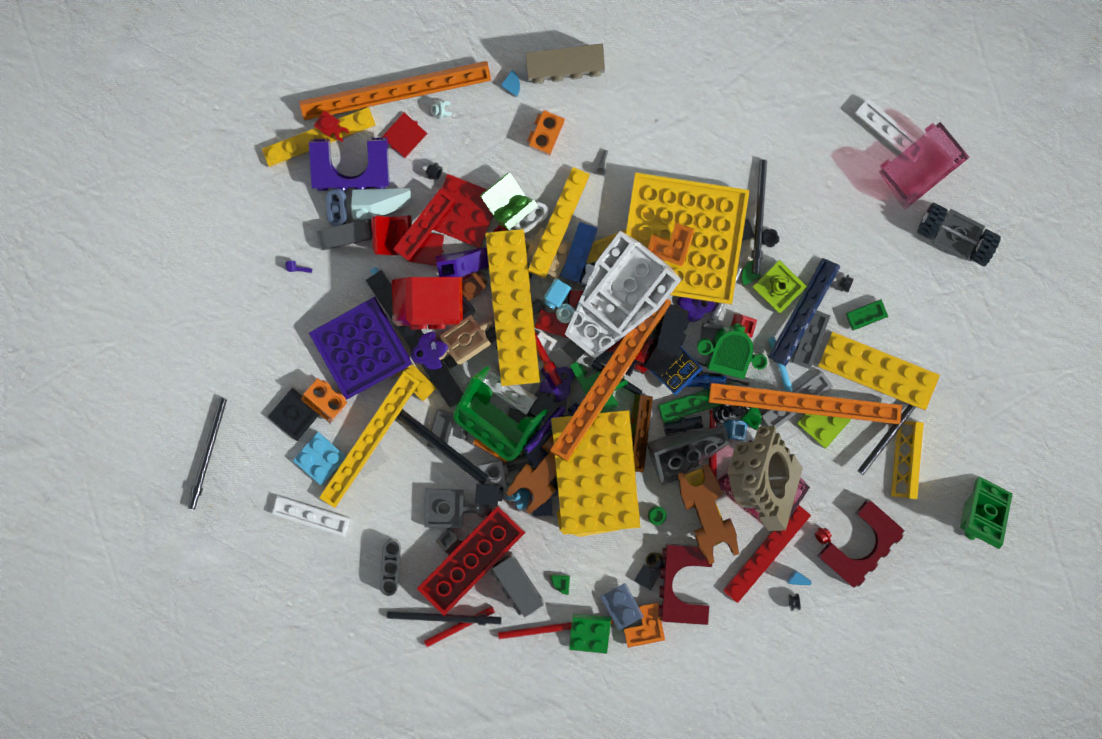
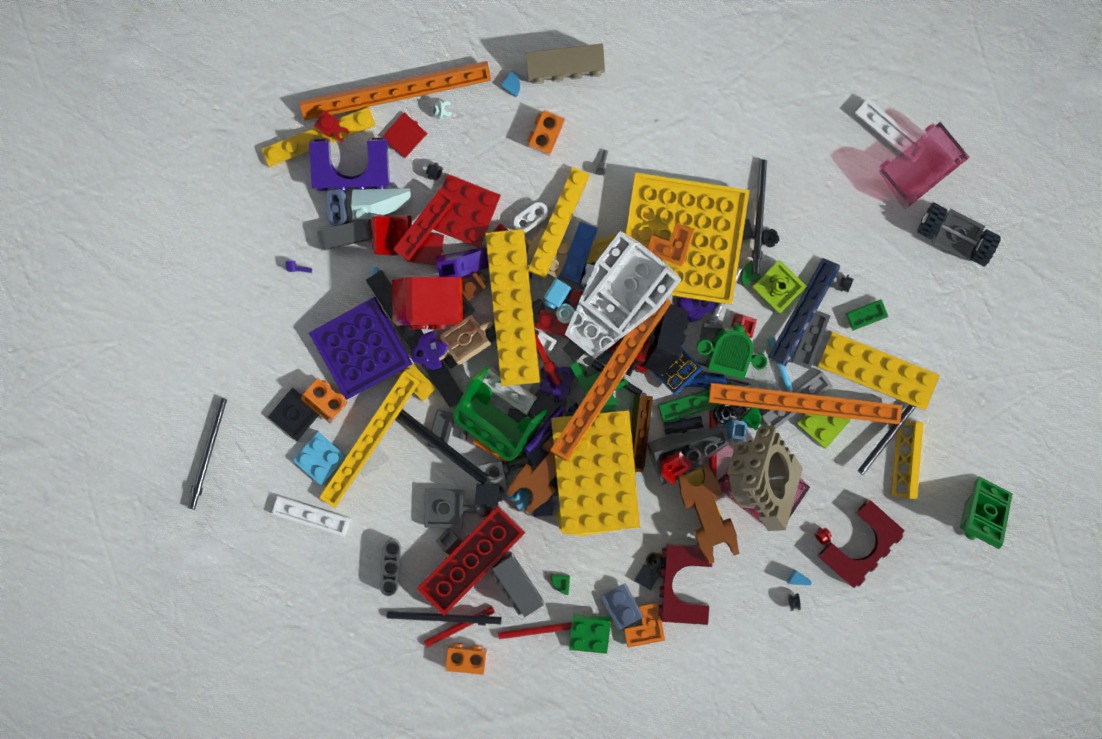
bracket [480,173,538,230] -> none
green plate [648,506,667,525] -> none
red plate [723,503,811,603] -> none
none -> orange brick [445,643,487,675]
none -> red bracket [660,451,691,485]

